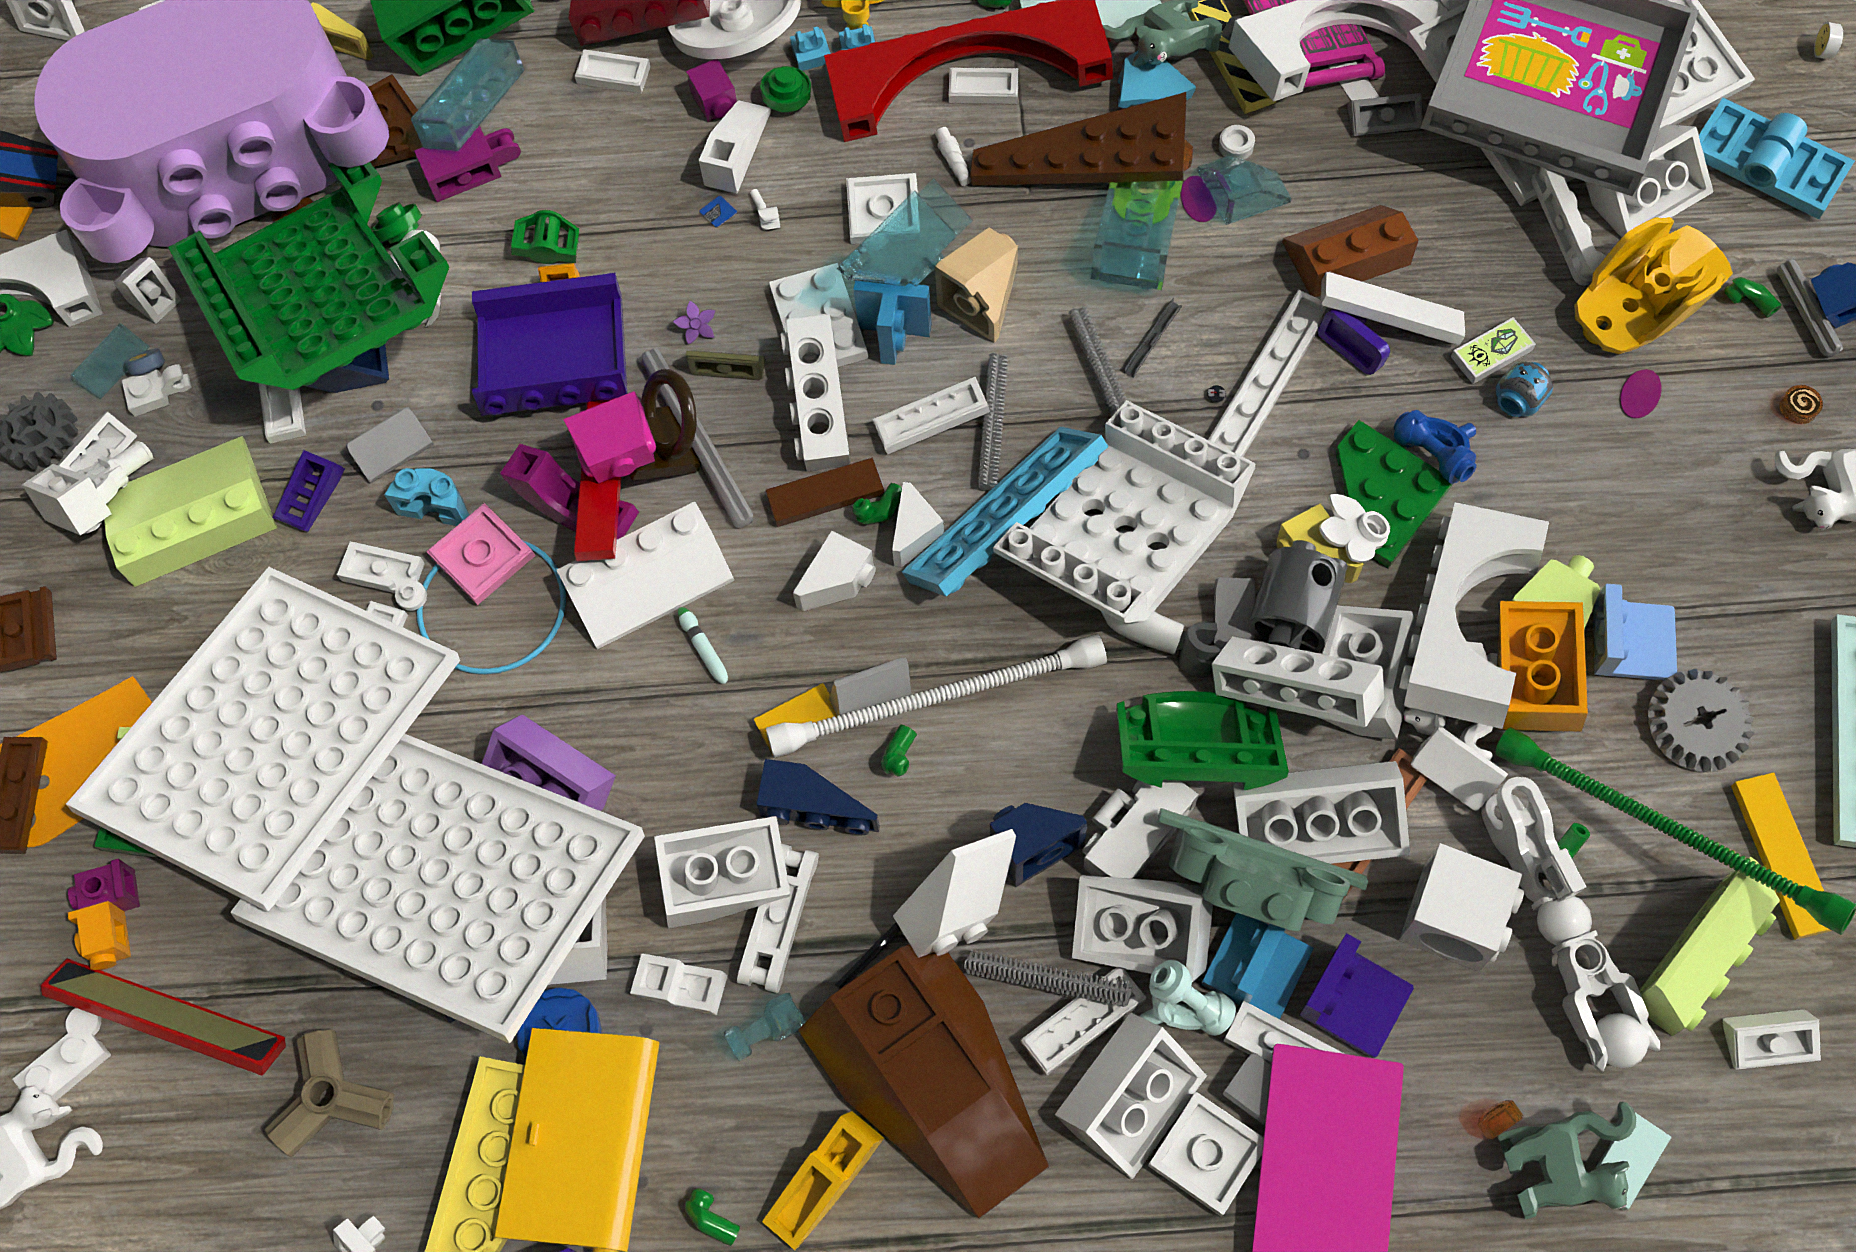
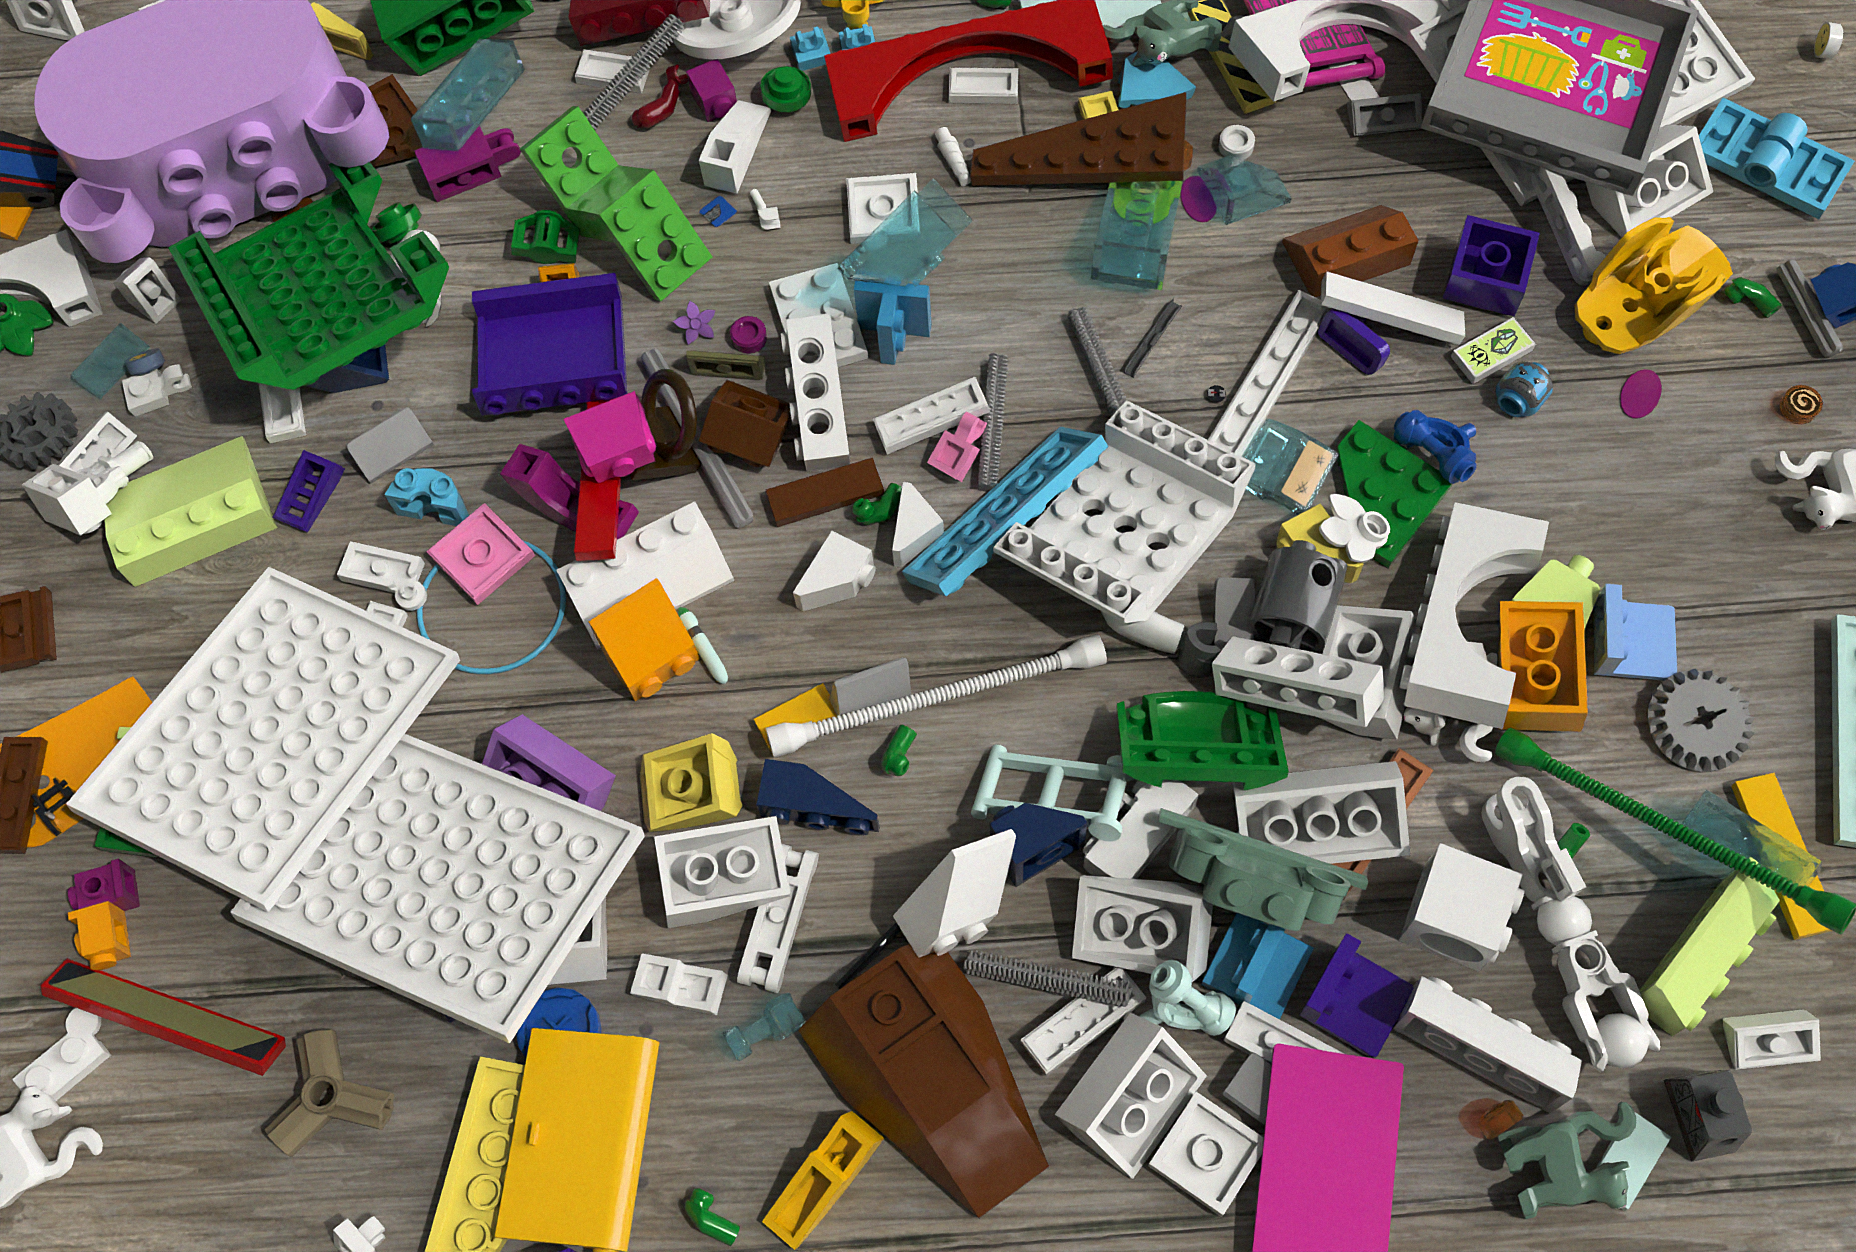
tan slope [935,227,1018,343] -> none
white slope [1411,726,1508,811] -> none
none -> black piece [32,777,76,836]
none -> bright green bracket [520,106,713,302]
none -> light grey axle [583,14,685,130]
none -> light orange slope [589,578,700,701]
none -> dark red arm [632,64,688,129]
none -> light yellow slope [640,733,743,832]
none -> reddish brown slope [699,380,791,467]
none -> magenta tile [730,316,767,354]
none -> bright pink plate [927,412,987,482]
none -> light aqua piece [971,745,1134,841]
none -> light yellow tile [1078,91,1118,120]
none -> clear light blue slope [1245,418,1339,515]
none -> white slope [1393,976,1582,1113]
none -> dark purple brick [1442,215,1540,317]
none -> dark grey torso [1664,1070,1752,1162]
none -> clear light blue brick [1682,789,1822,899]

